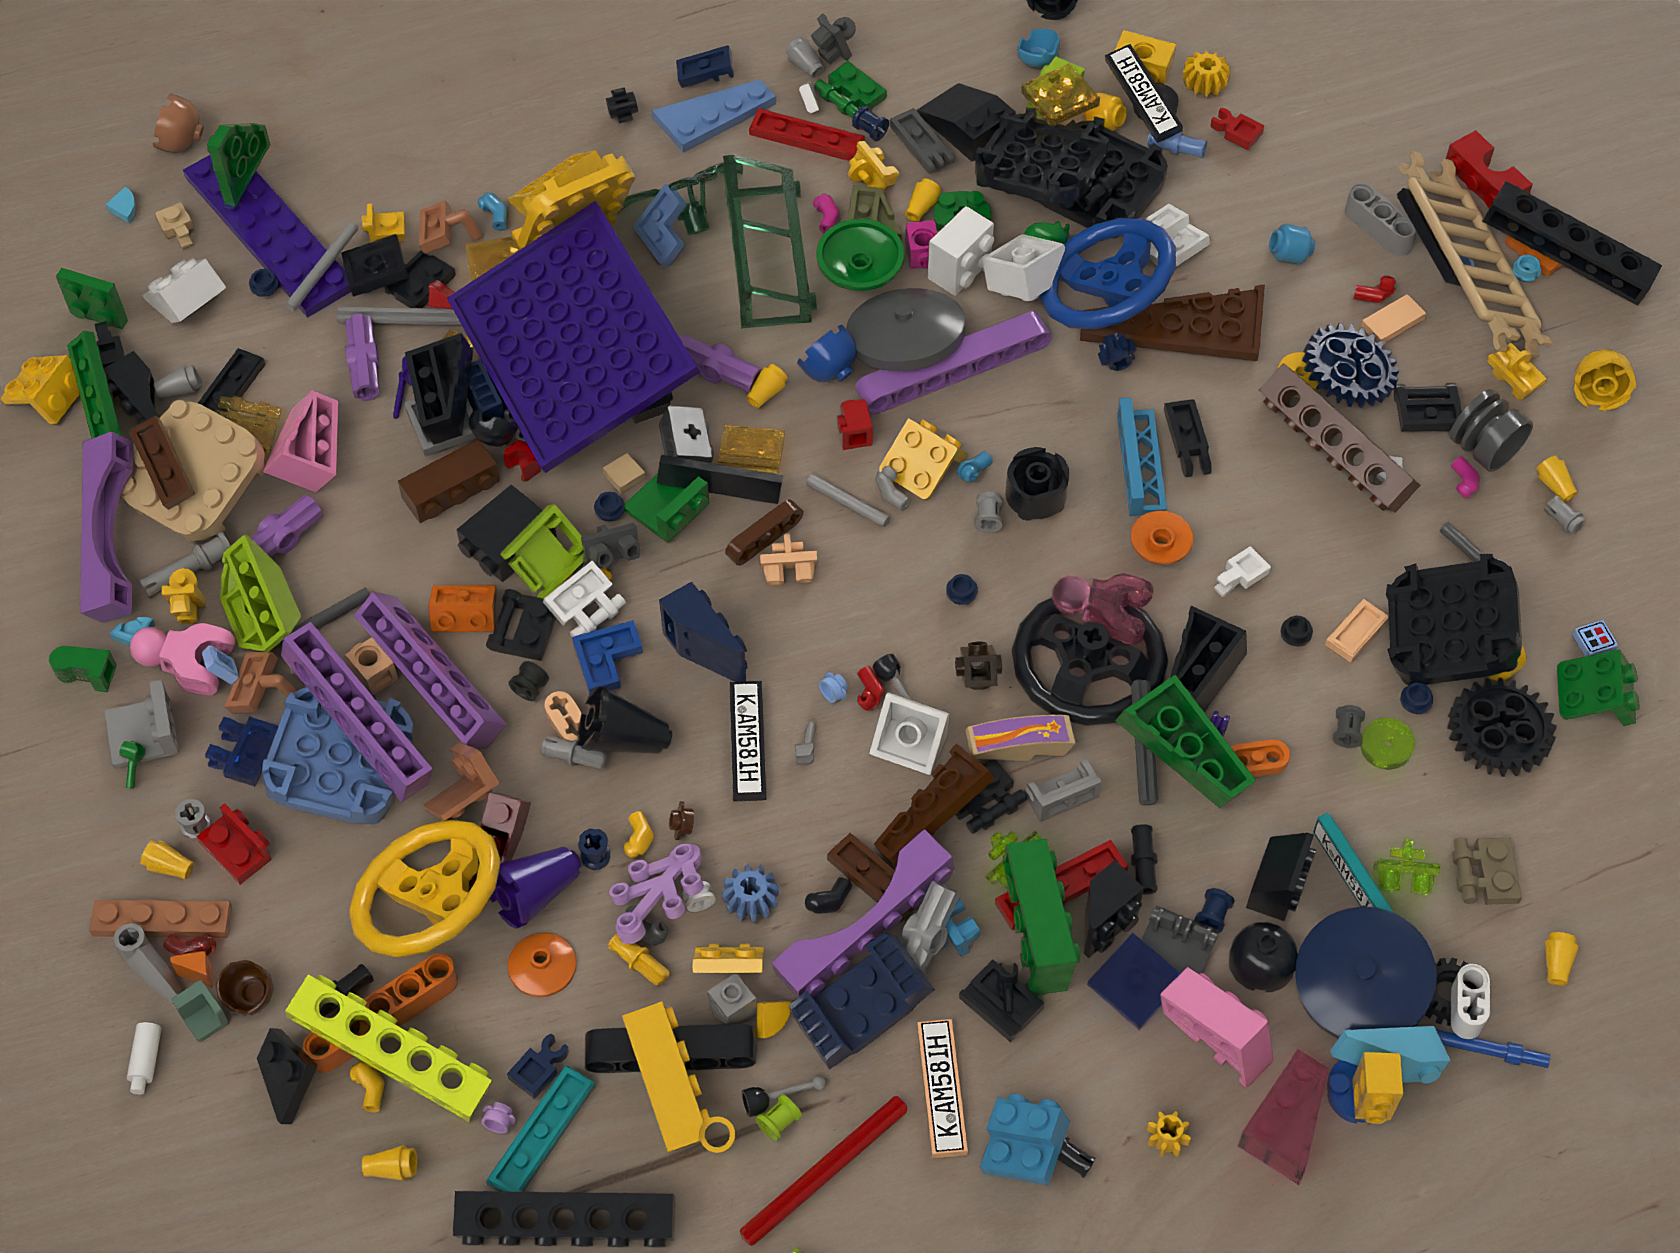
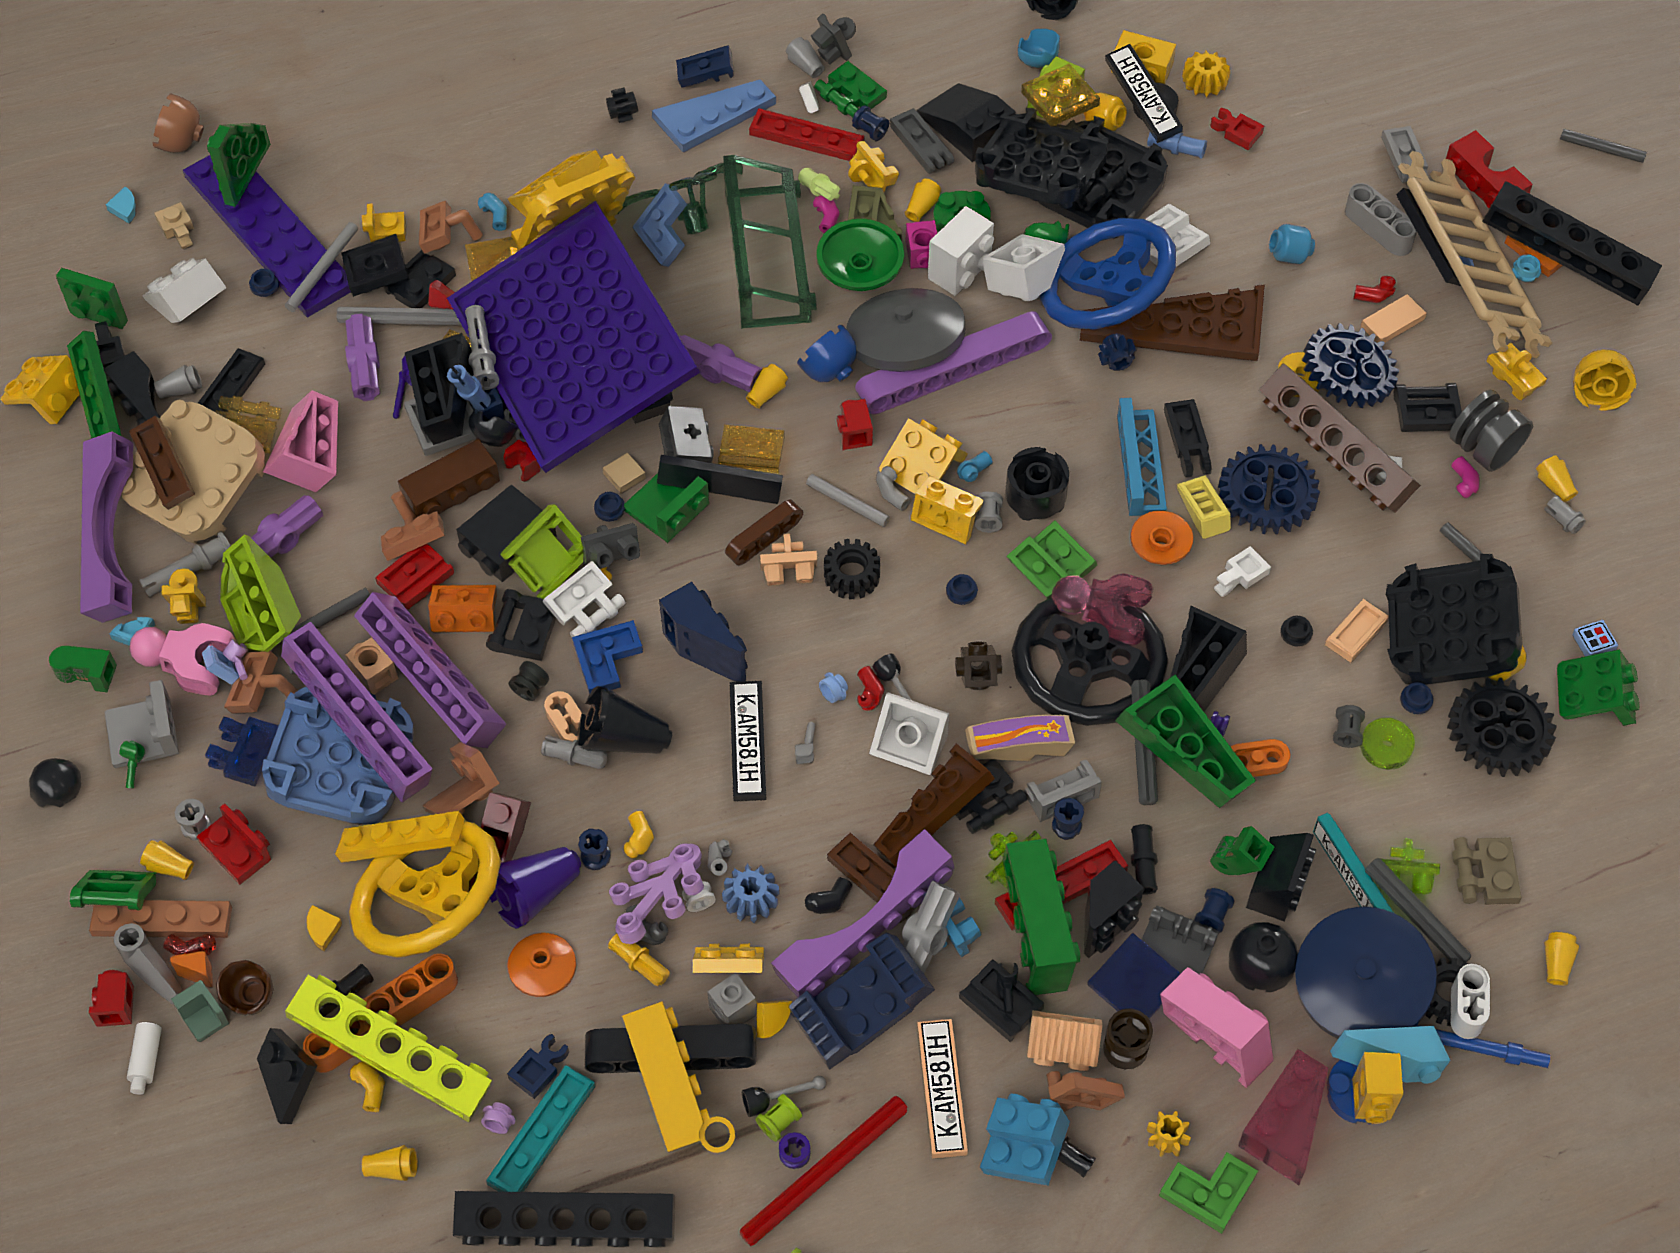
reddish brown plate [669,801,694,840] -> none
none -> black hair [29,758,81,807]
none -> green plate [70,870,156,910]
none -> red brick [89,970,134,1027]
none -> lavender hand [223,639,248,680]
none -> yellow tile [307,905,342,951]
none -> yellow plate [335,811,465,863]
none -> red plate [375,544,454,610]
none -> nougat plate [381,491,445,561]
none -> medium blue pin [447,365,491,411]
none -> light grey pin [465,305,499,390]
none -> light grey arm [708,839,732,875]
none -> dark purple bush [778,1132,811,1169]
none -> yellowish green axle [798,168,840,201]
none -> black tyre [824,539,880,599]
none -> yellow bracket [911,476,983,545]
none -> bright green slope [1007,520,1098,599]
none -> light nougat brick [1027,1010,1102,1071]
none -> nougat plate [1046,1071,1125,1112]
none -> dark blue bush [1052,798,1084,840]
none -> dark brown wheel [1103,1008,1153,1070]
none -> bright green plate [1159,1152,1258,1234]
none -> light yellow slope [1177,475,1231,539]
none -> green leg [1210,826,1274,875]
none -> dark blue gear [1218,444,1320,535]
none -> dark grey axle [1365,858,1471,966]
none -> light grey hinge [1381,126,1428,188]
none -> dark grey bar [1560,129,1647,163]

